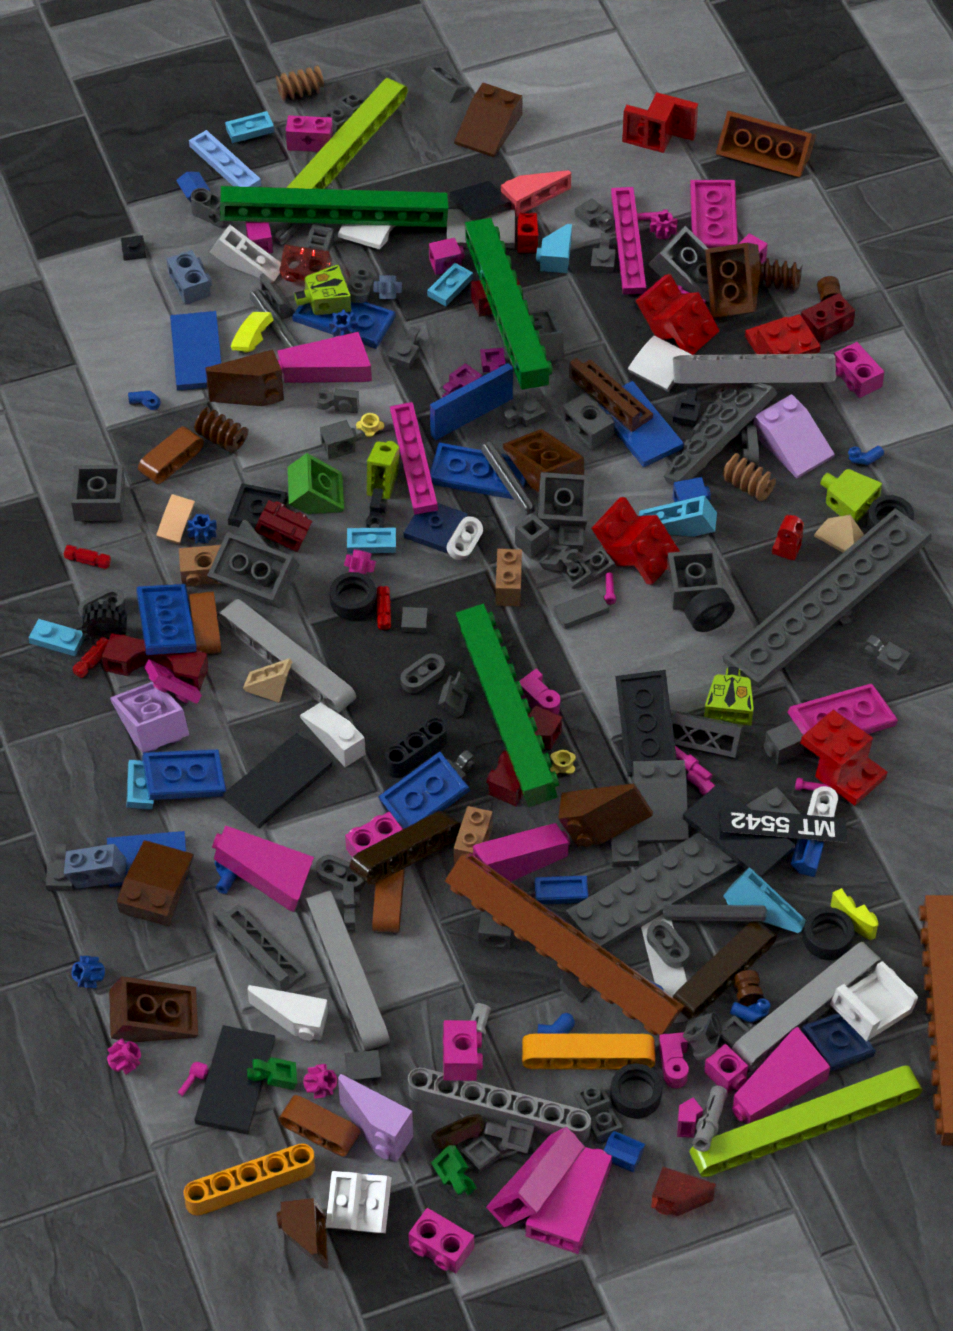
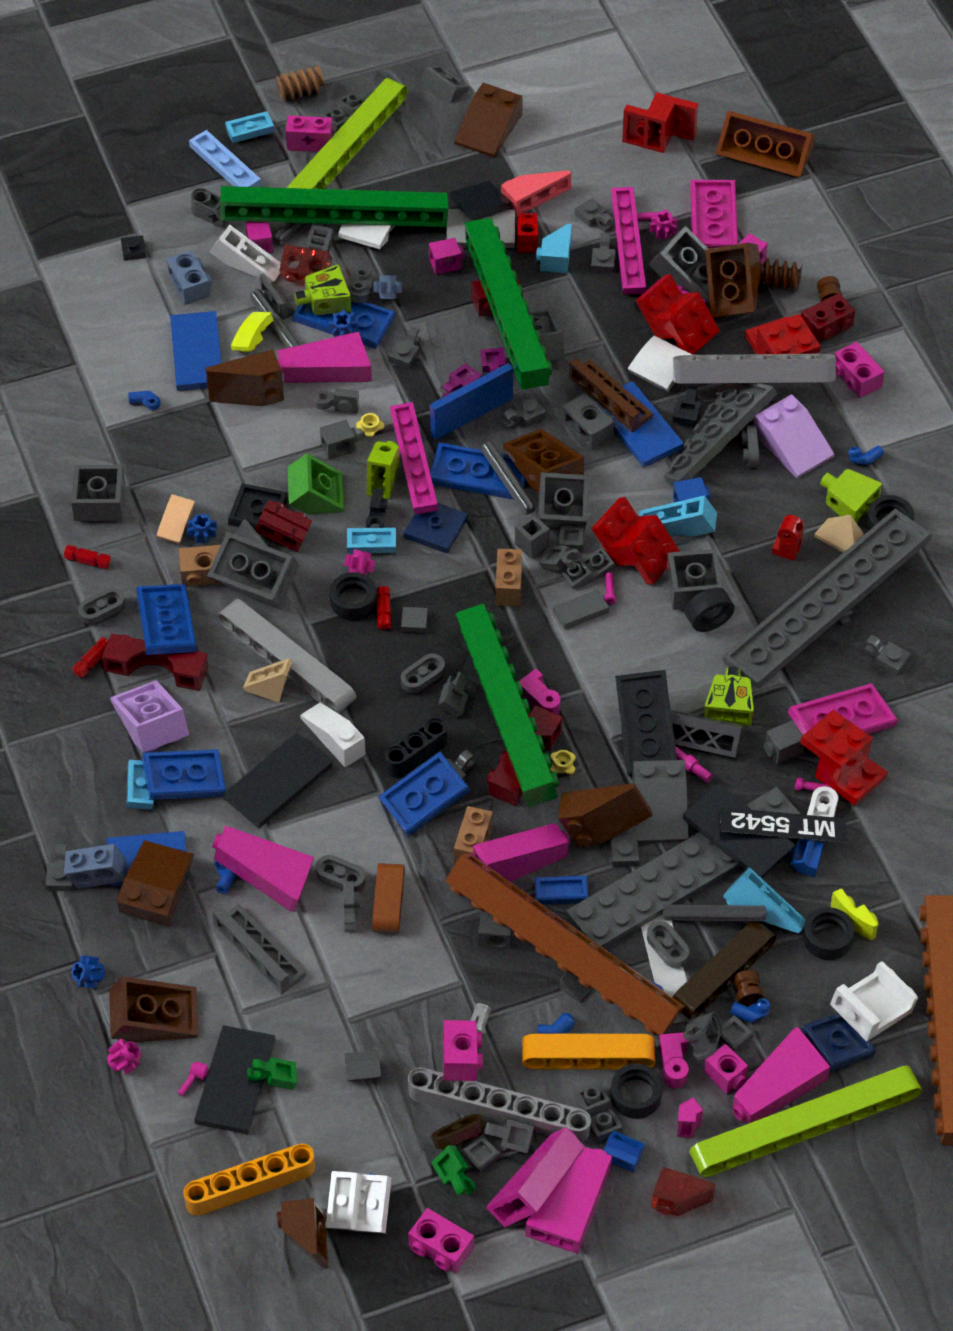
medium azure plate [29,619,85,656] -> none
black tyre [82,601,127,641] -> none
dark orange beam [138,426,204,484] -> none
dark pink plate [144,659,202,704] -> none
blue piece [176,172,210,202] -> none
dark orange beam [189,591,222,654] -> none
reddish brown piece [194,407,249,453] -> none
white slope [247,985,328,1041] -> none
dark orange beam [278,1095,361,1157] -> none
dark pink gear [303,1064,337,1099] -> none
light grey beam [305,891,390,1051] -> none
lavender slope [338,1074,413,1162] -> none
dark pink brick [345,811,403,858] -> none
dark brown beam [349,811,461,884] -> none
medium azure plate [427,263,473,306] -> none
white plate [447,517,483,560] -> none
dark pink bar [686,770,716,795] -> none
light grey pin [692,1086,728,1152] -> none
medium nougat piece [723,453,776,501] -> none
light grey beam [732,942,883,1071] -> none

